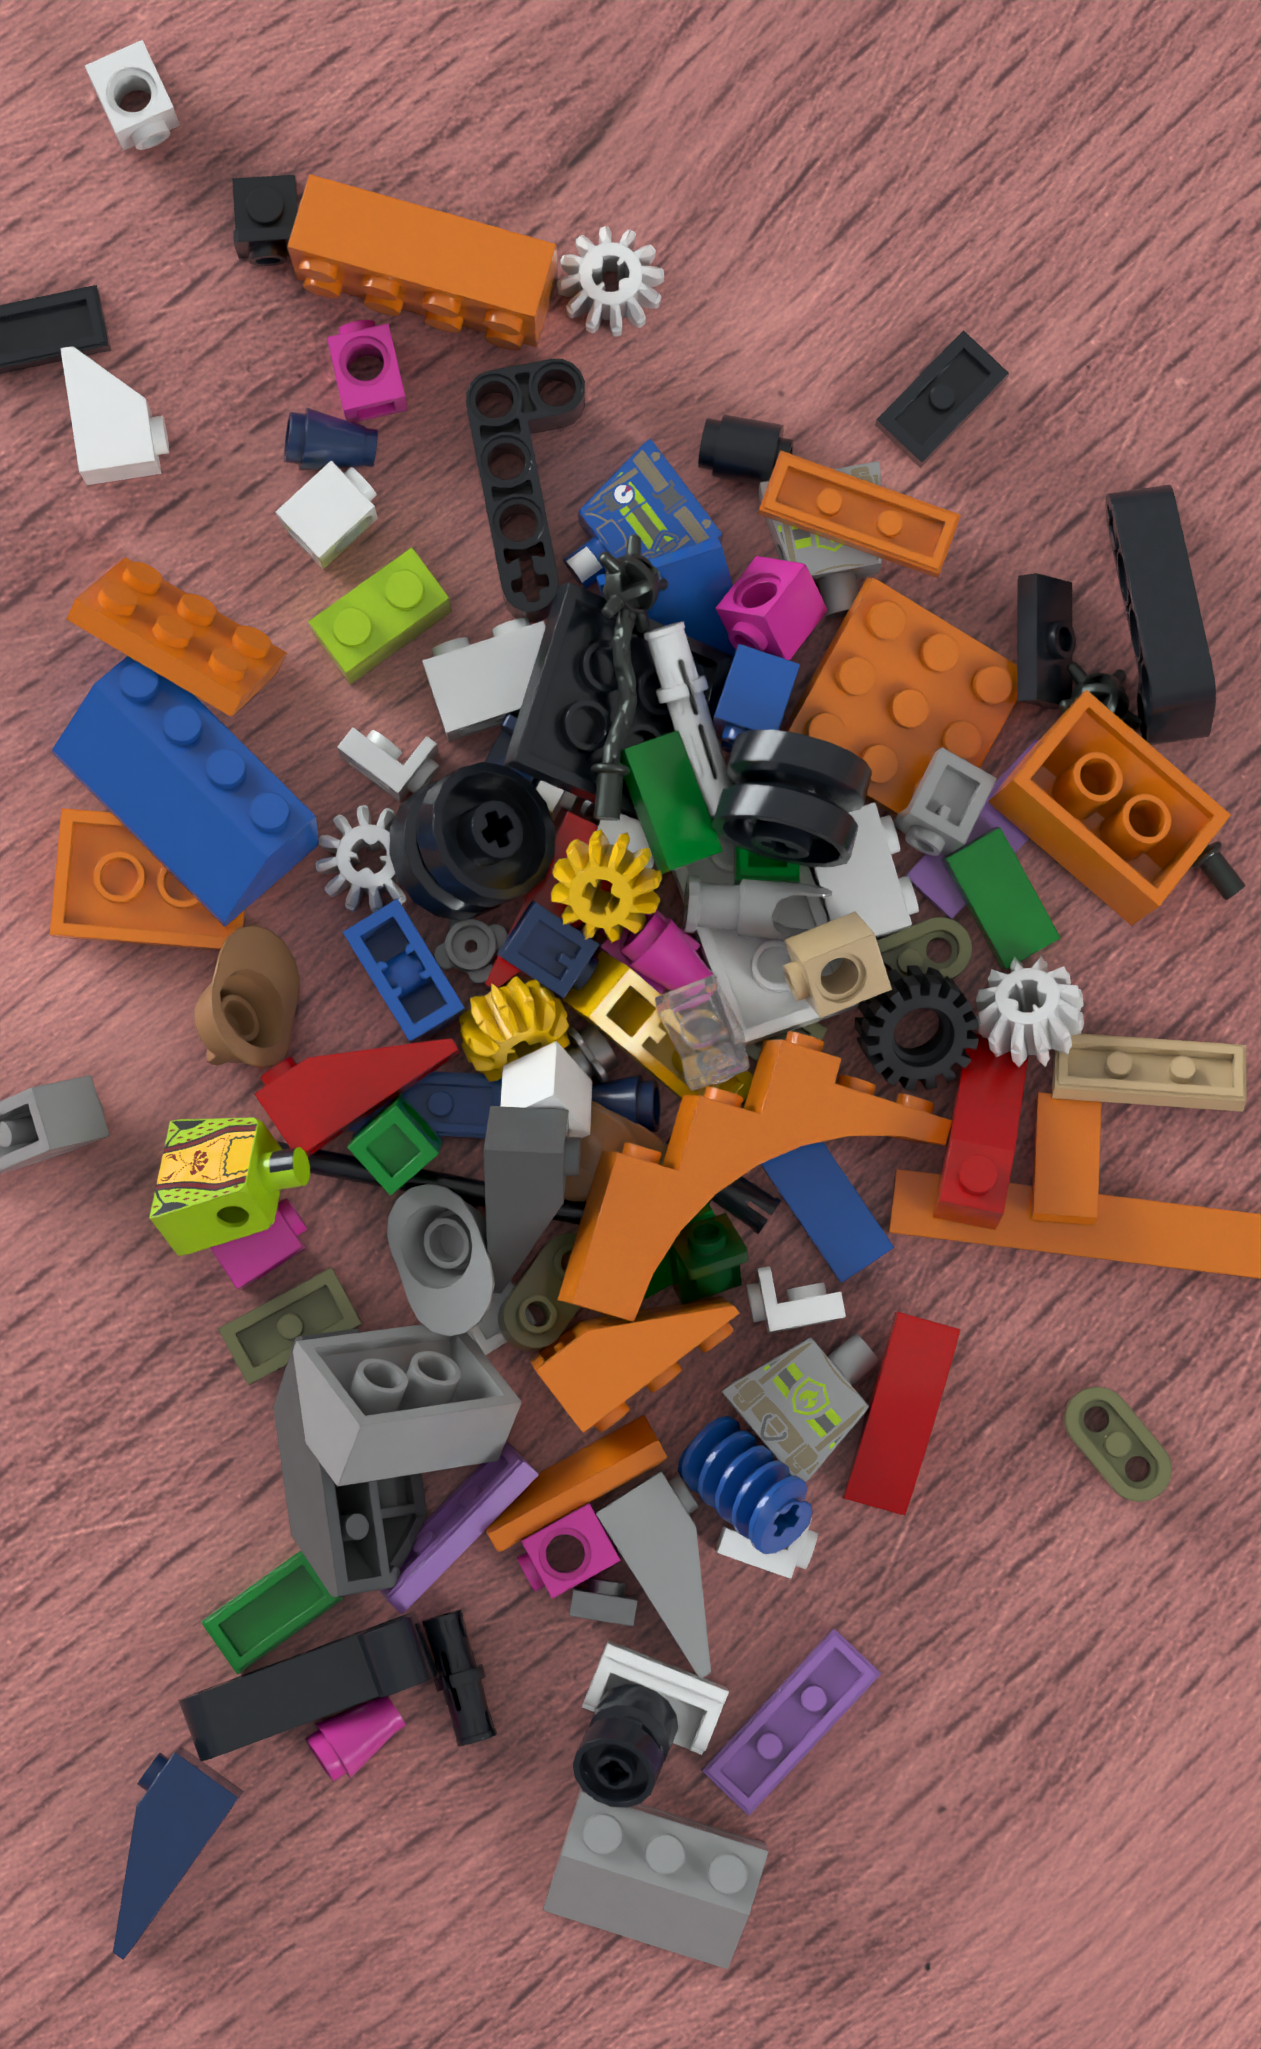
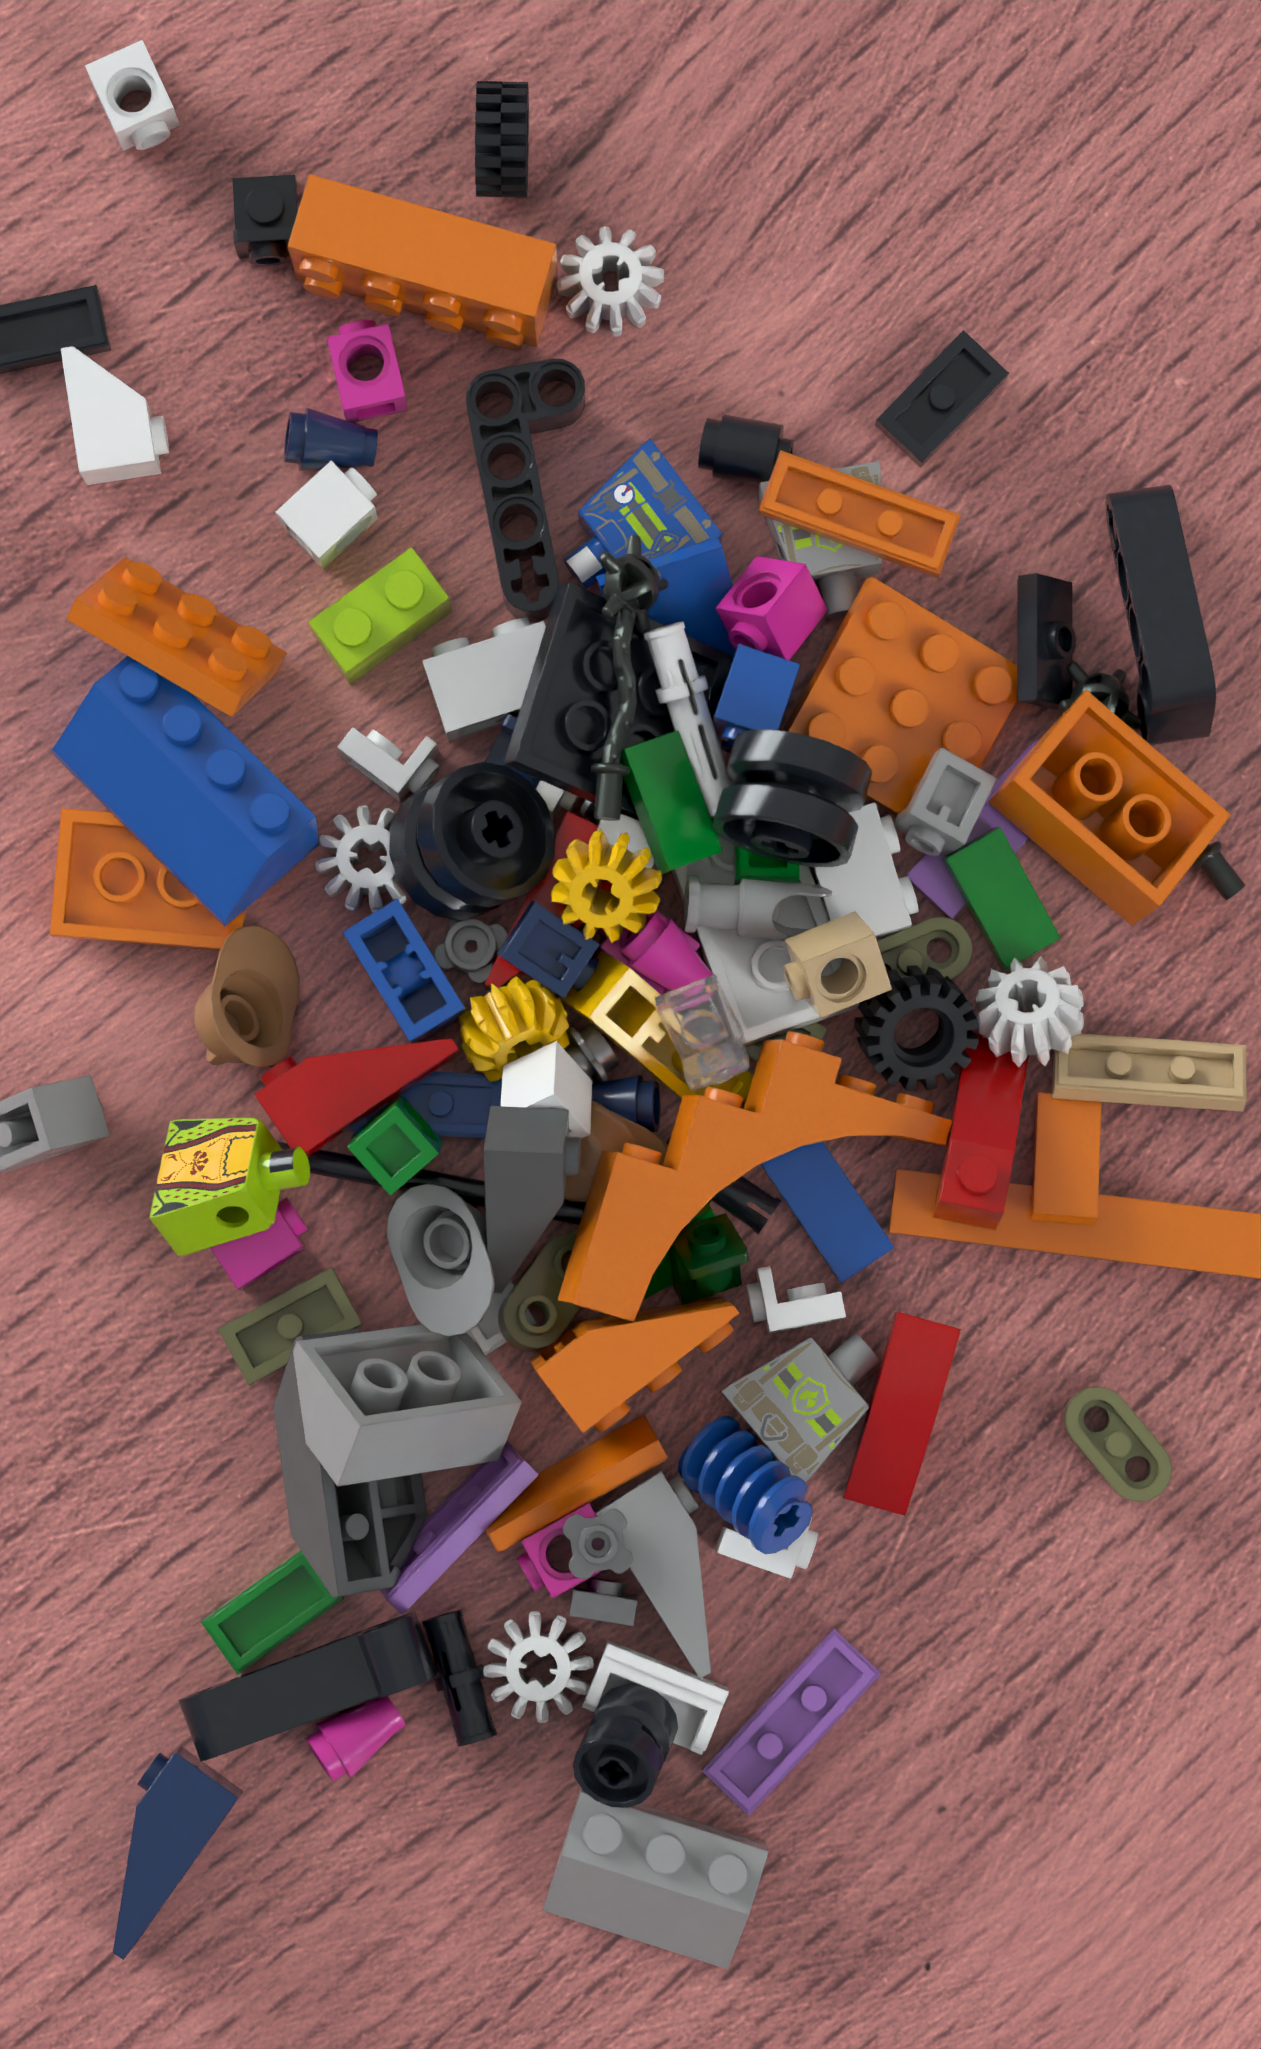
none -> black tyre [475,81,529,198]
none -> white gear [483,1611,594,1723]
none -> flat silver plate [563,1509,633,1579]

